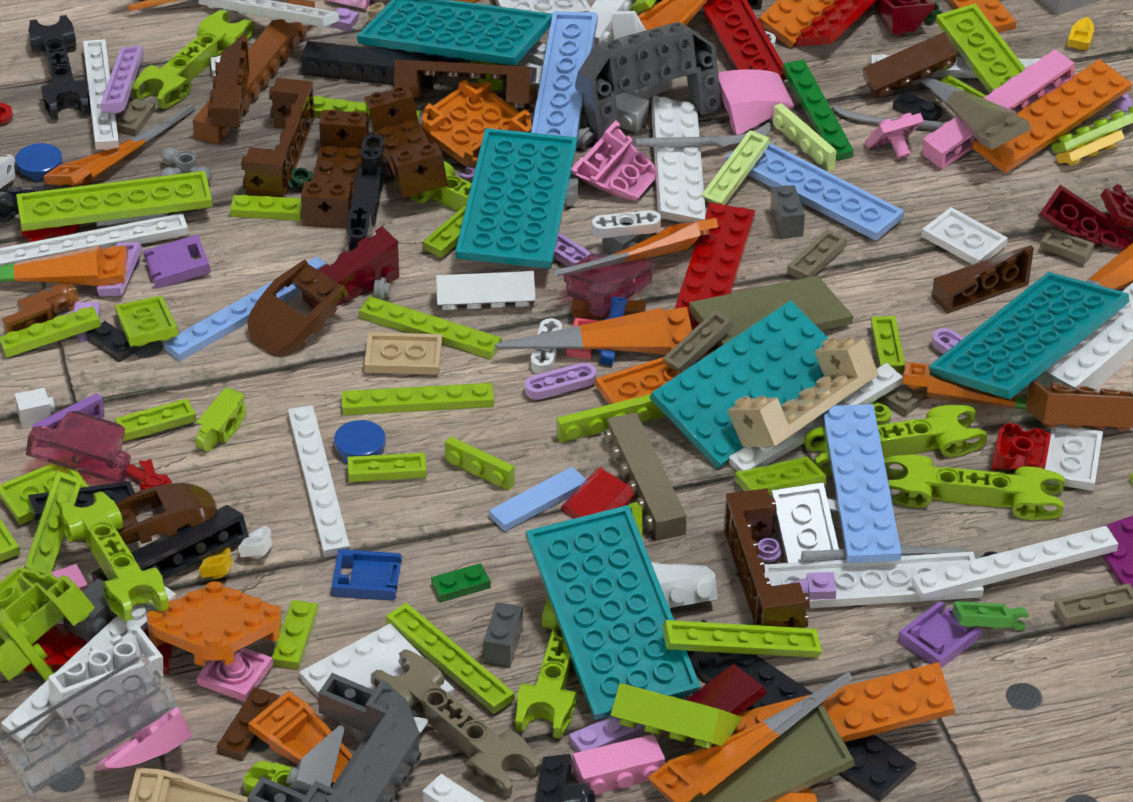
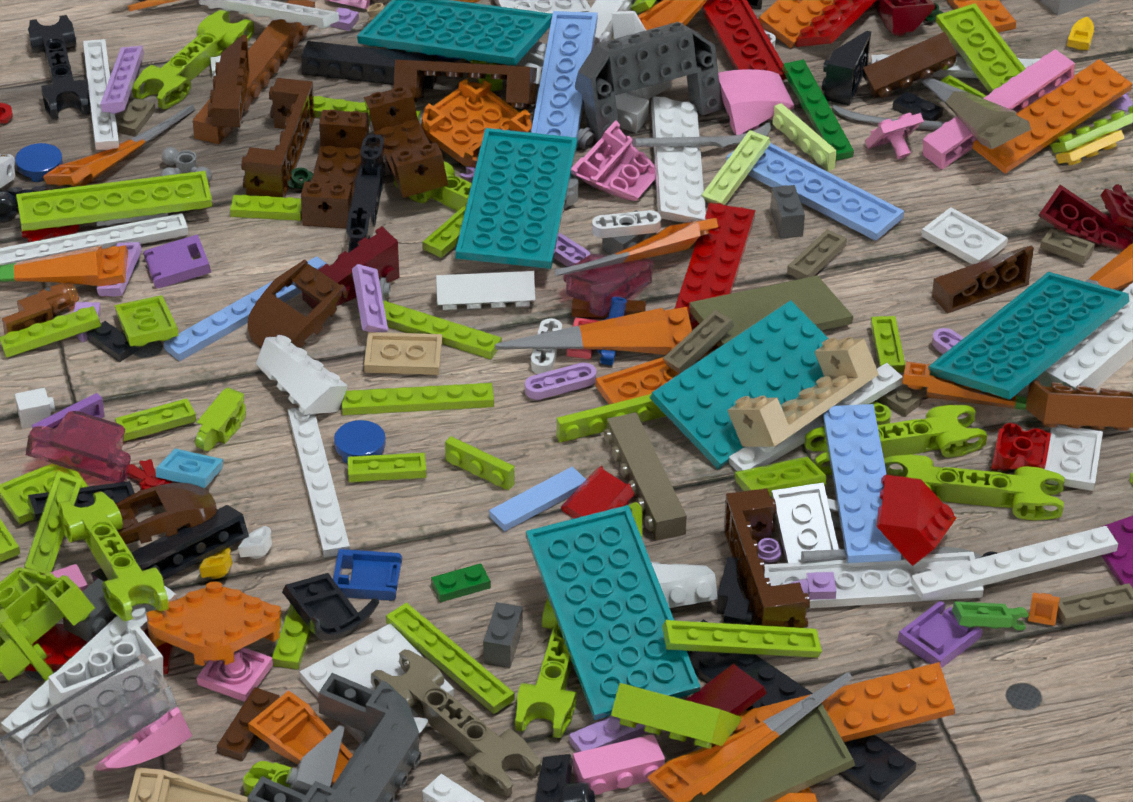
none -> medium azure tile [156,448,223,488]
none -> white wedge [256,335,348,415]
none -> black piece [282,573,379,641]
none -> lavender plate [352,264,388,333]
none -> black slope [717,557,754,625]
none -> black slope [821,31,871,106]
none -> red wedge [876,475,956,566]
none -> orange tile [1028,593,1060,626]

